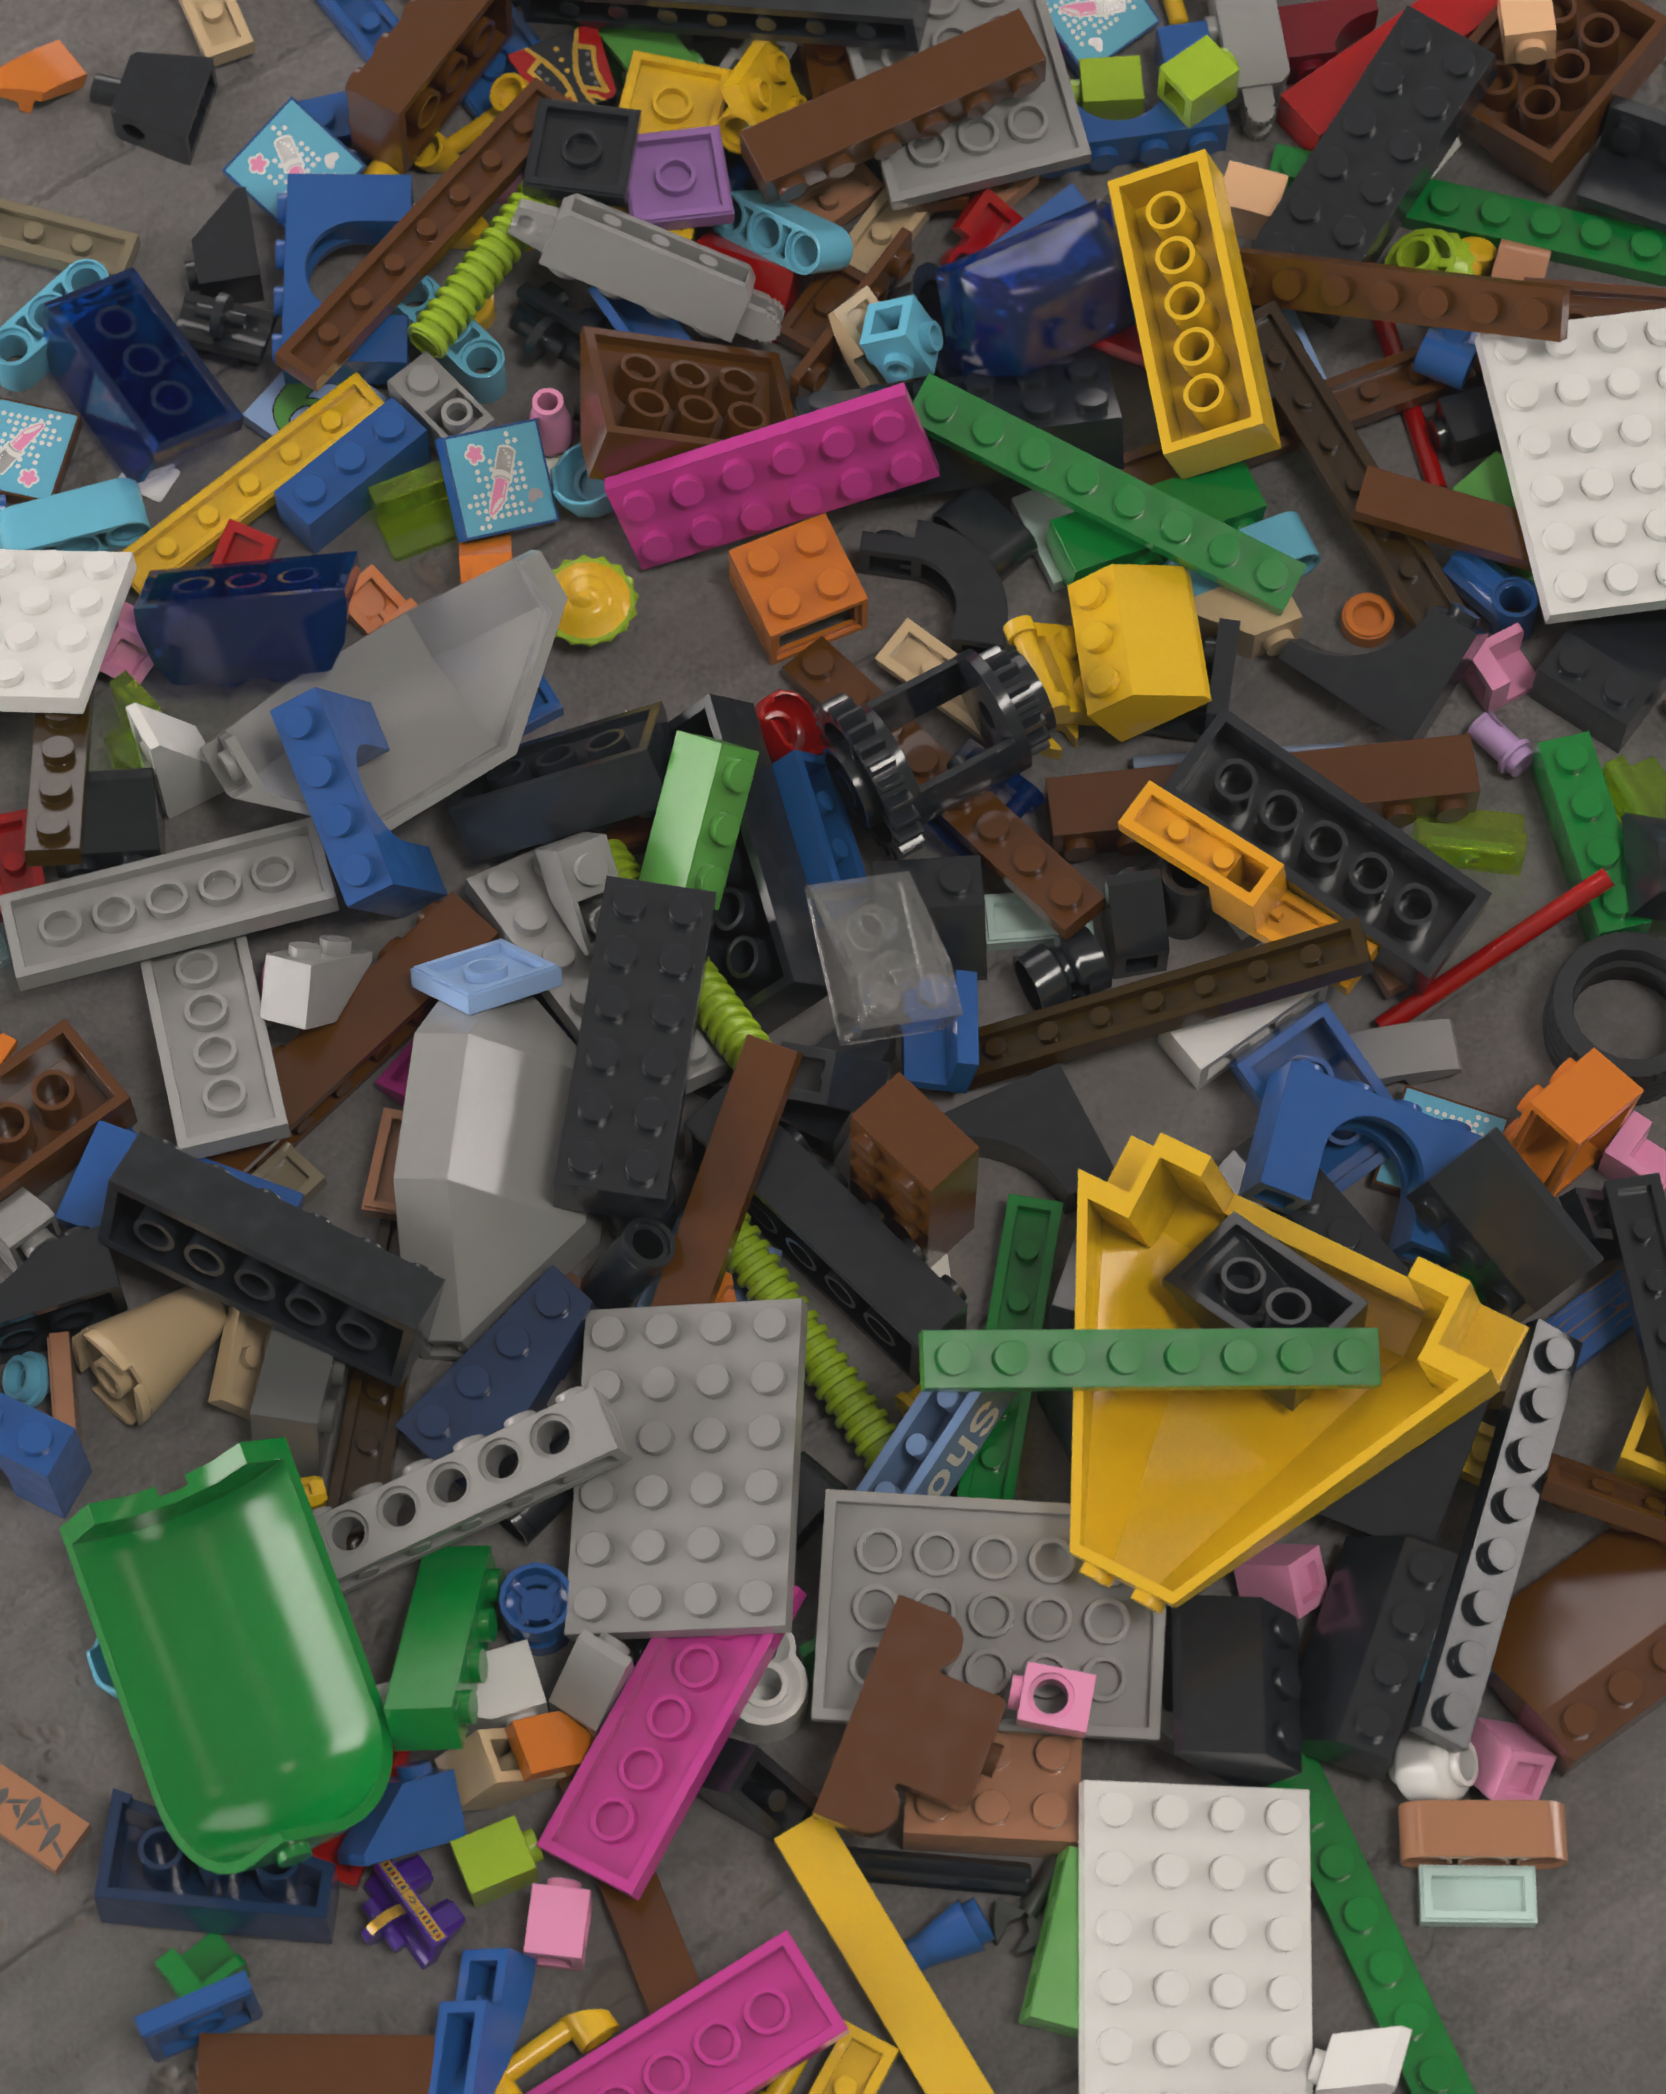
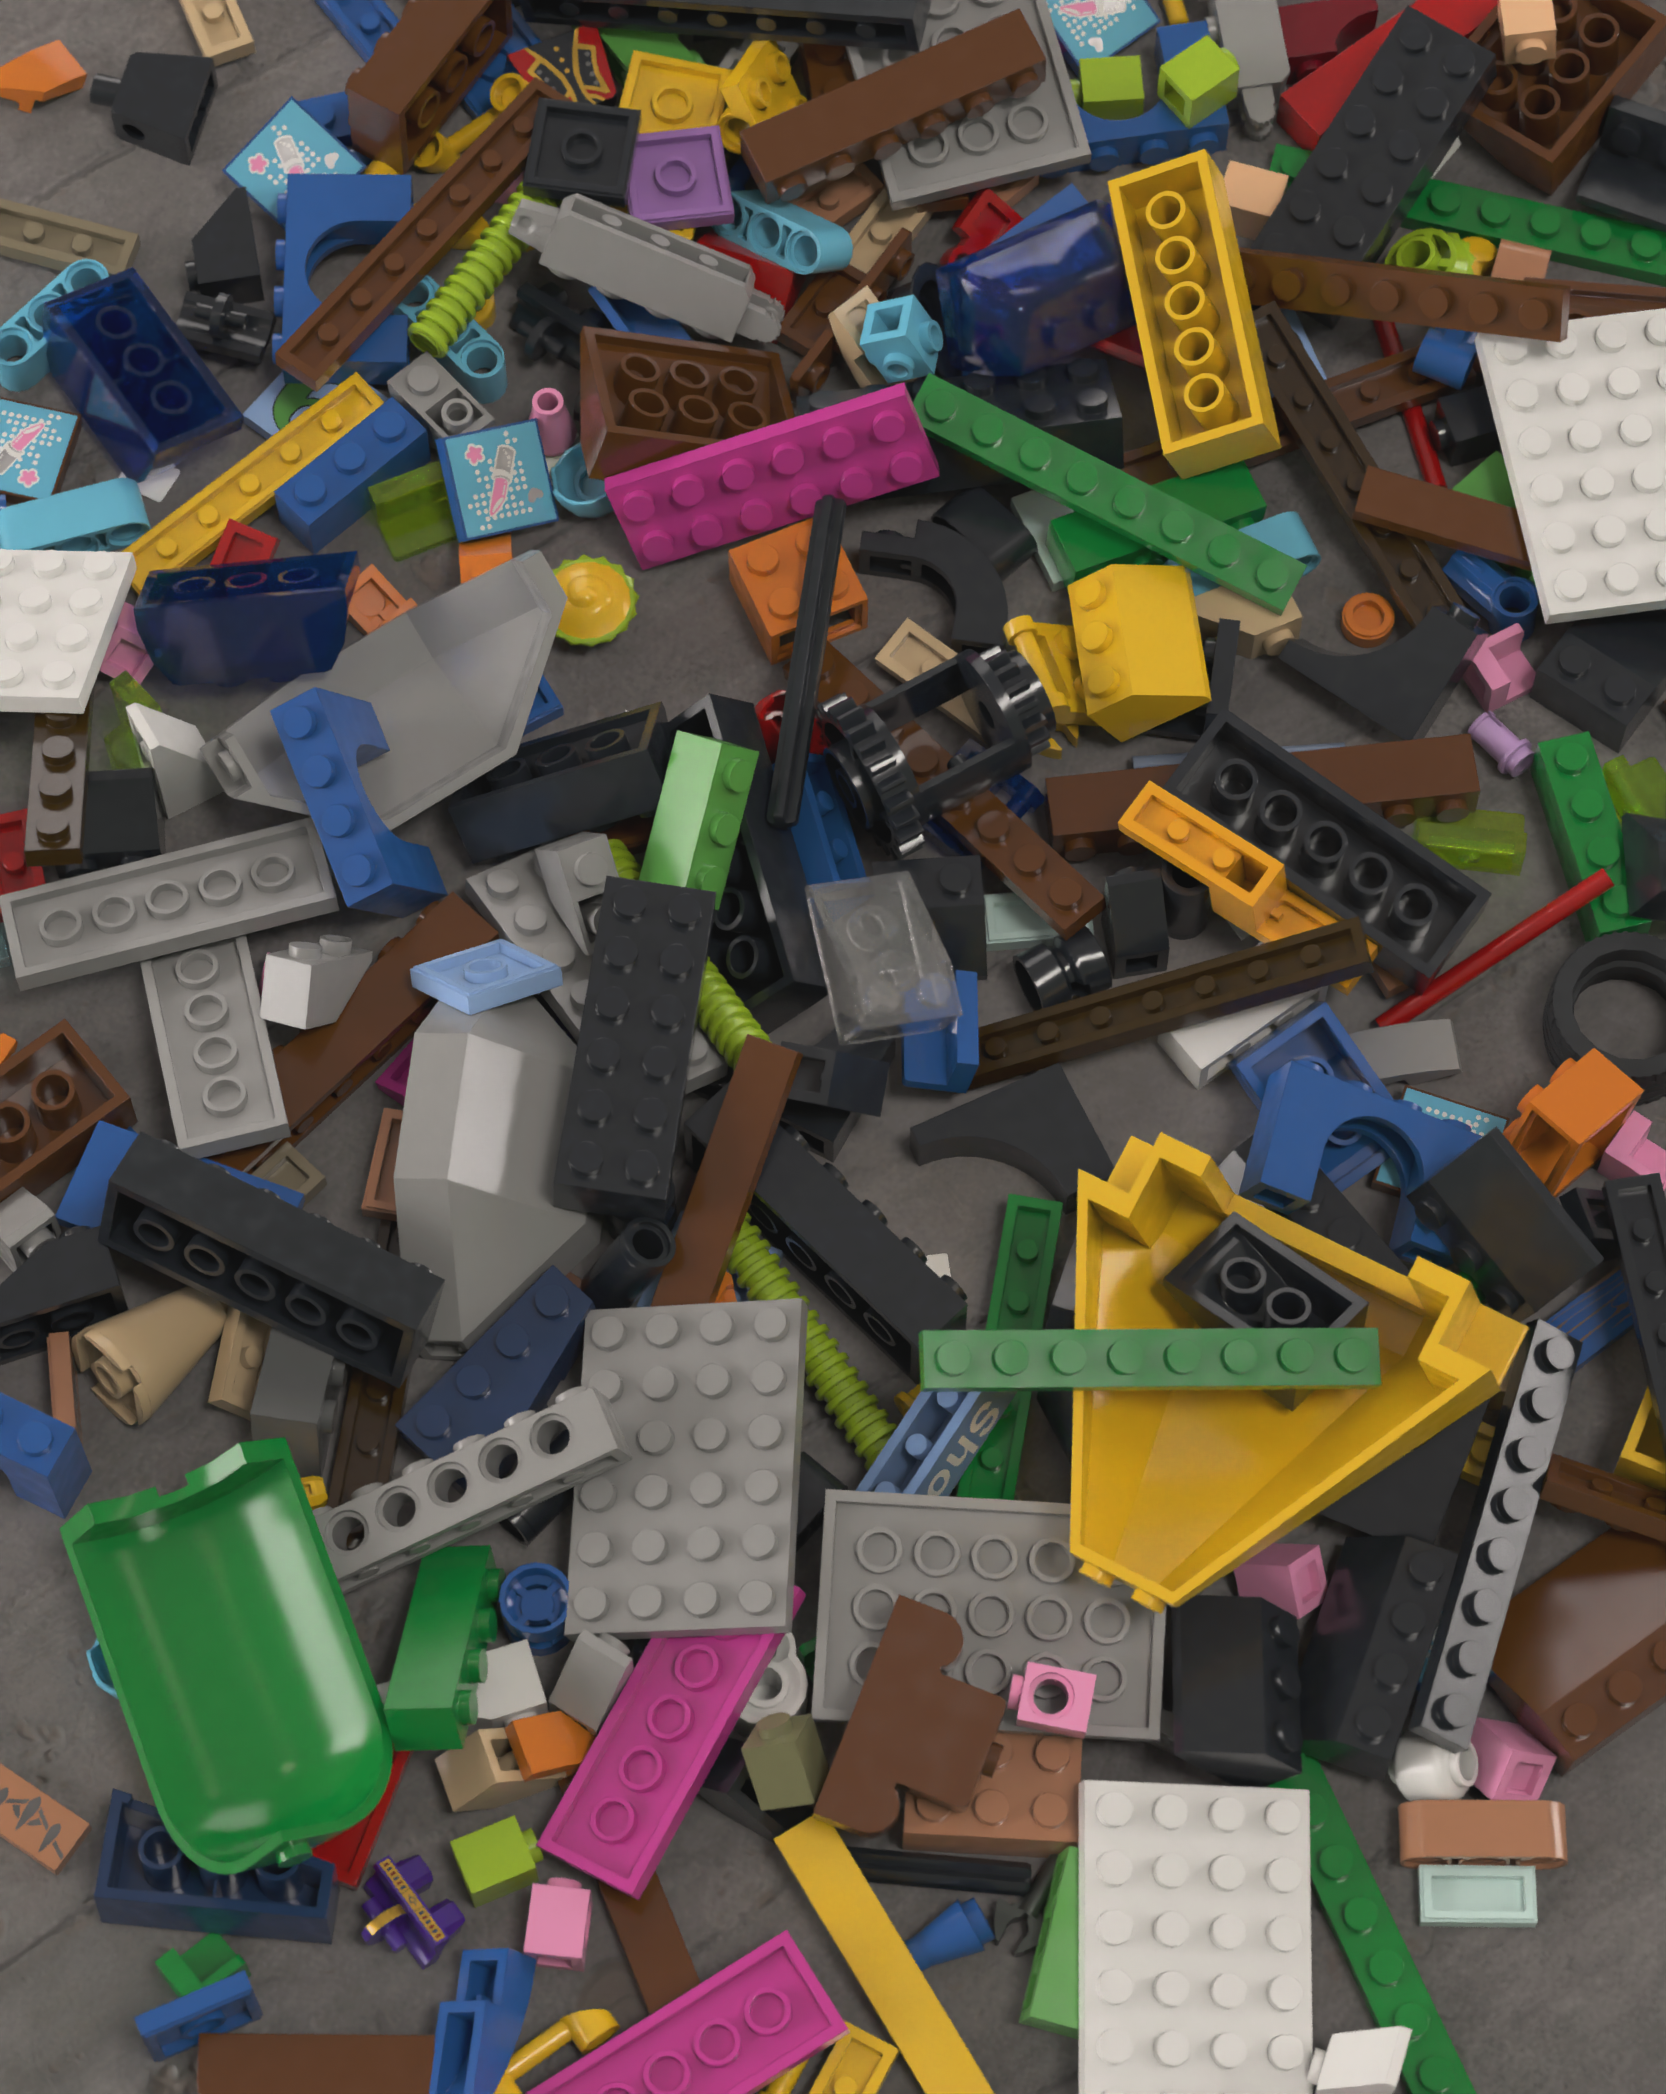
medium azure plate [2,1351,51,1408] -> none
blue slope [337,1760,467,1867] -> none
reddish brown brick [850,1072,979,1268] -> none
none -> olive brick [741,1712,830,1811]
none -> black axle [767,494,847,831]

